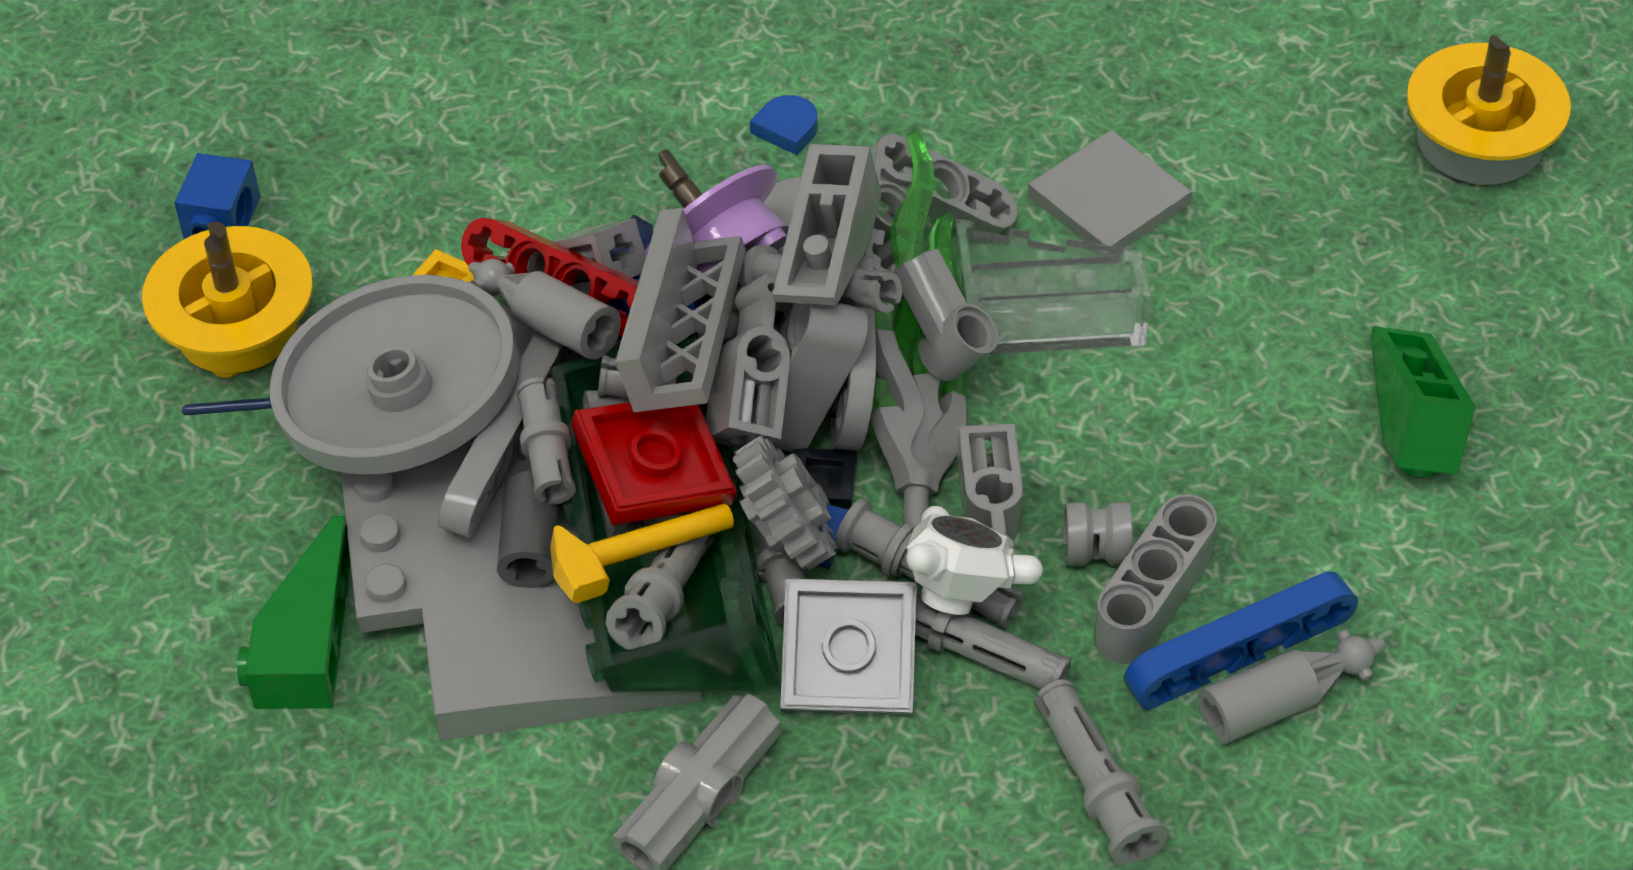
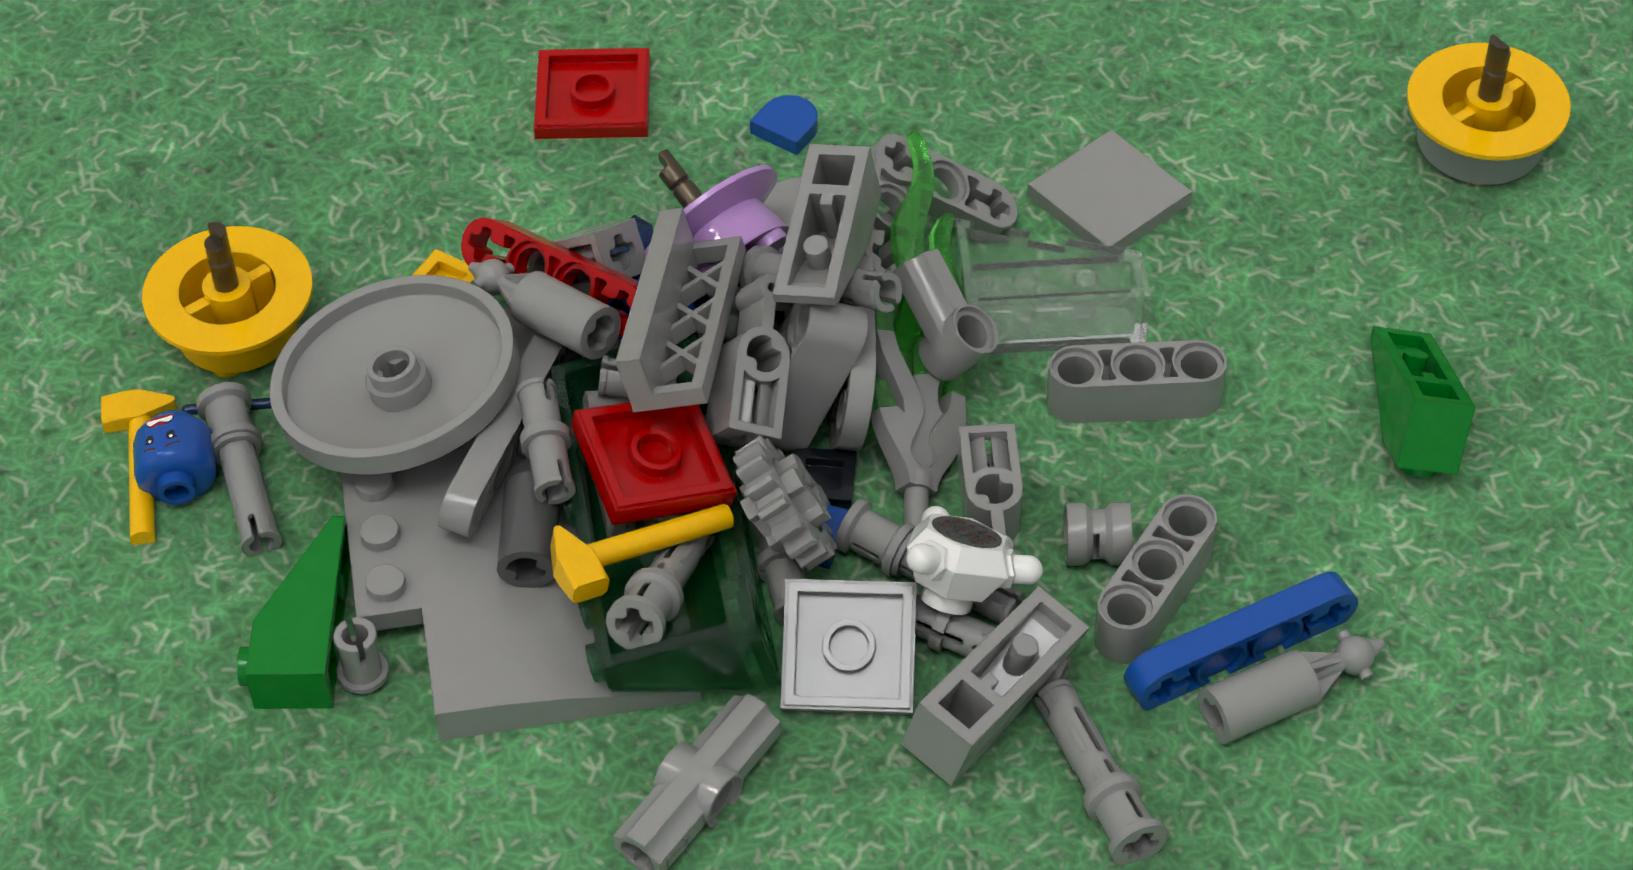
blue brick [174,153,260,239] -> none
none -> yellow piece [101,389,178,545]
none -> blue head [133,410,217,505]
none -> light grey pin [196,382,282,556]
none -> light grey pin [333,617,389,694]
none -> red tile [534,48,650,139]
none -> light grey slope [900,586,1090,786]
none -> light grey beam [1046,340,1227,423]

